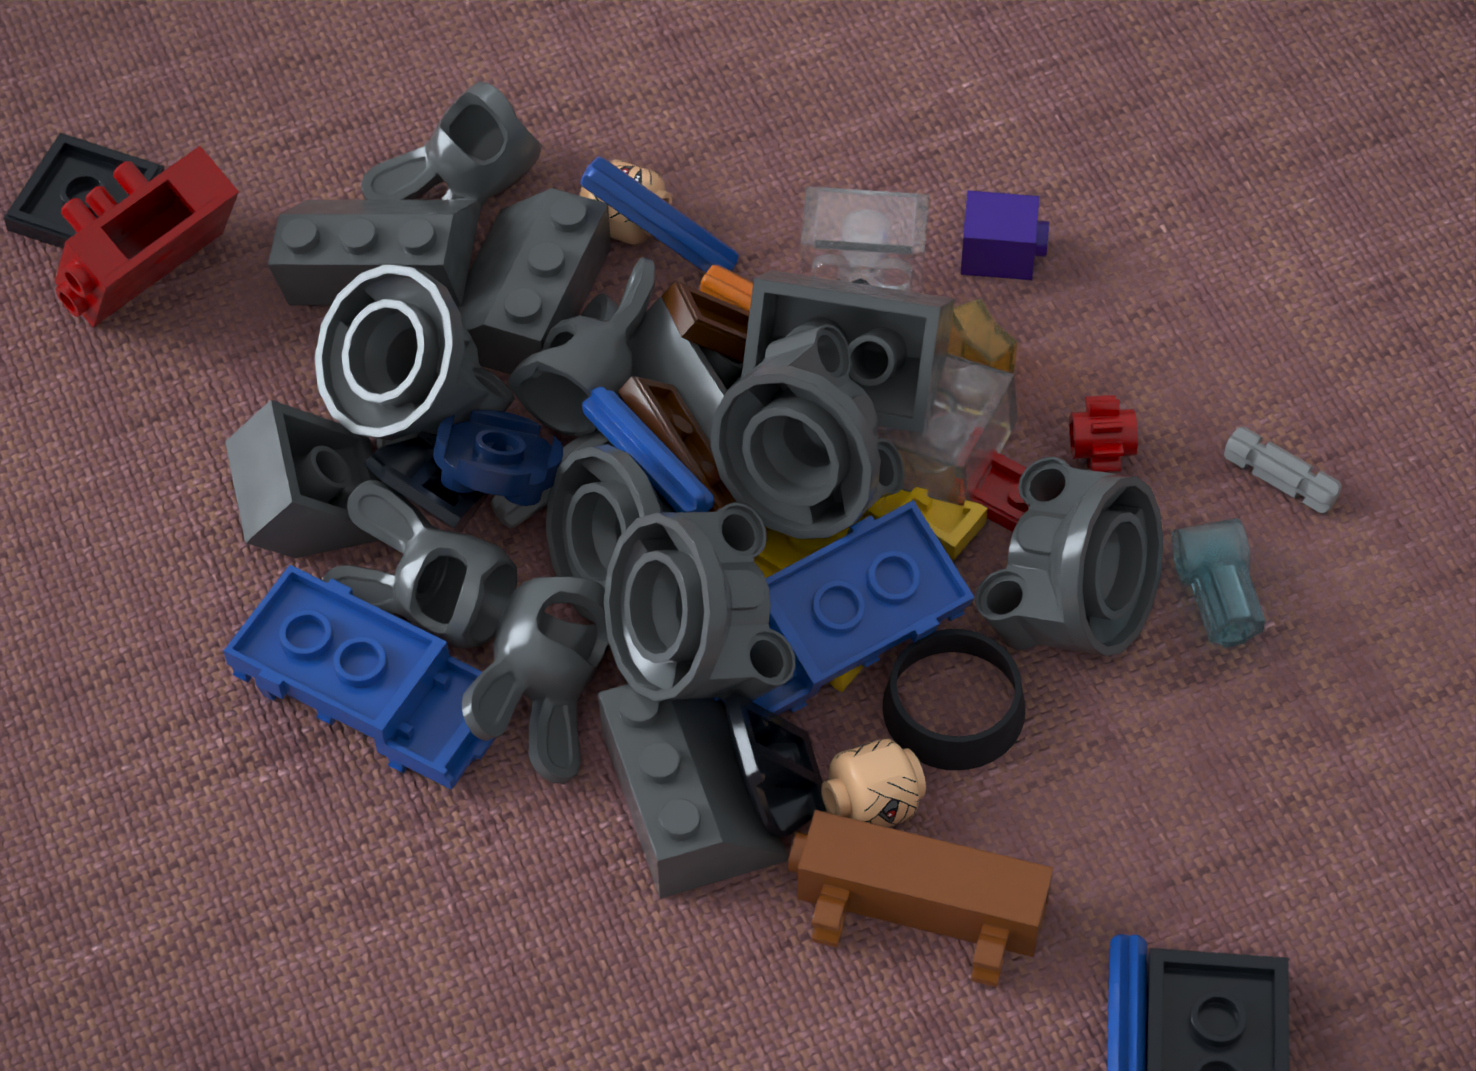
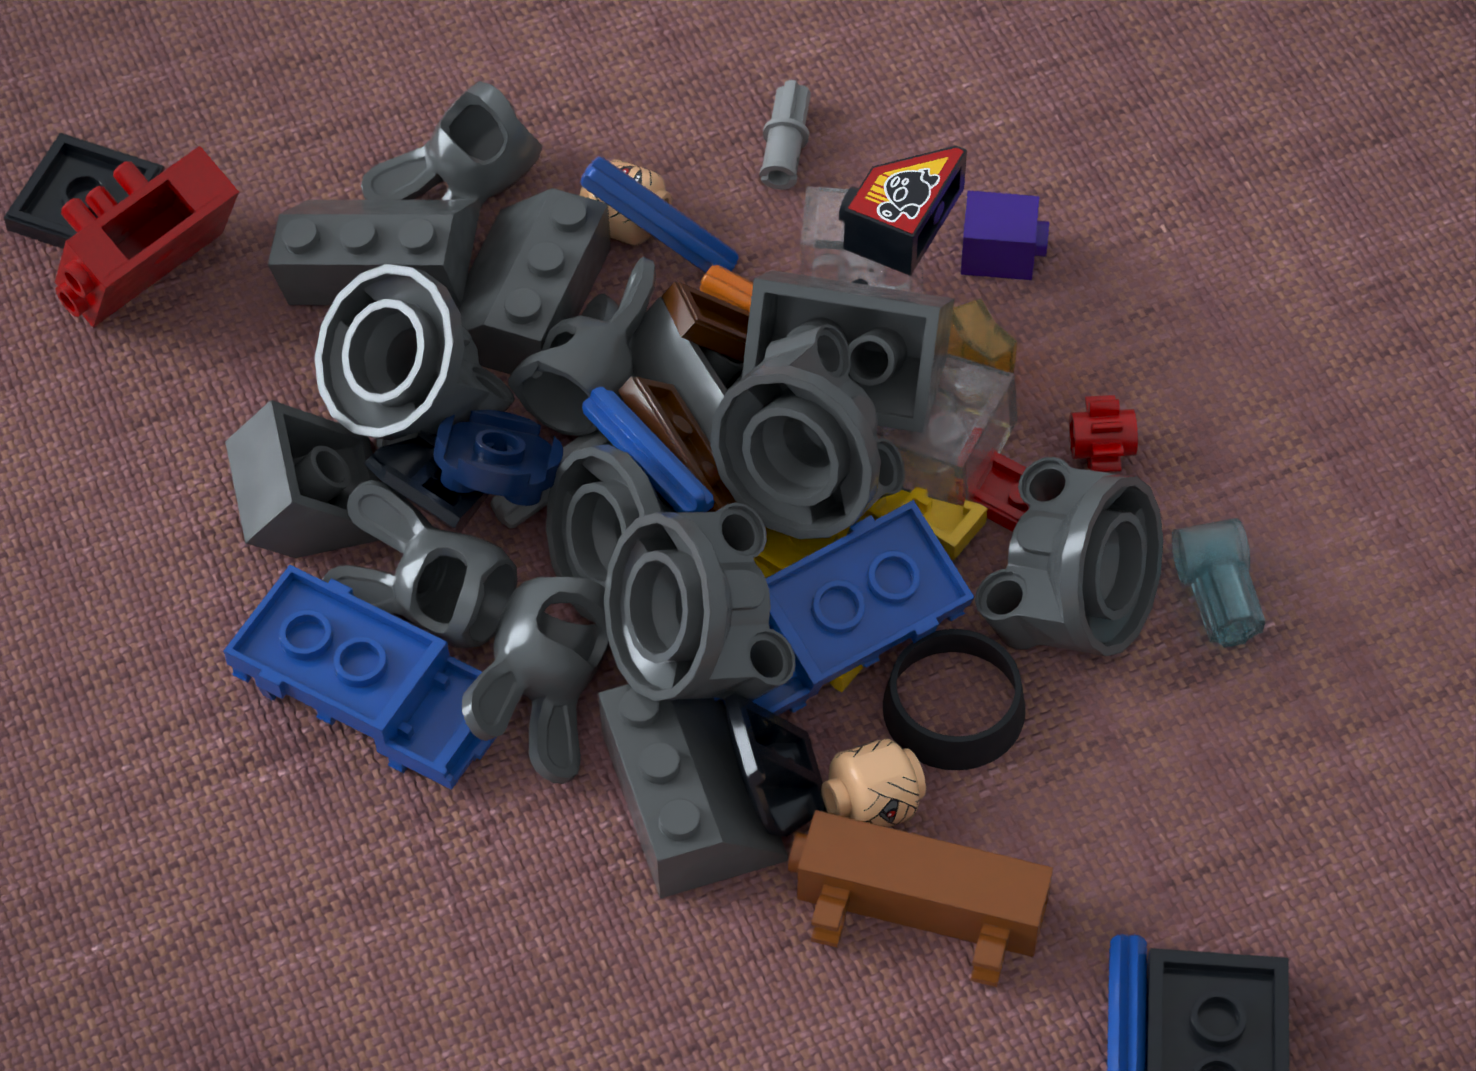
light grey axle [1224,427,1342,514] -> none
none -> light grey axle [760,80,811,190]
none -> slope [838,146,967,276]

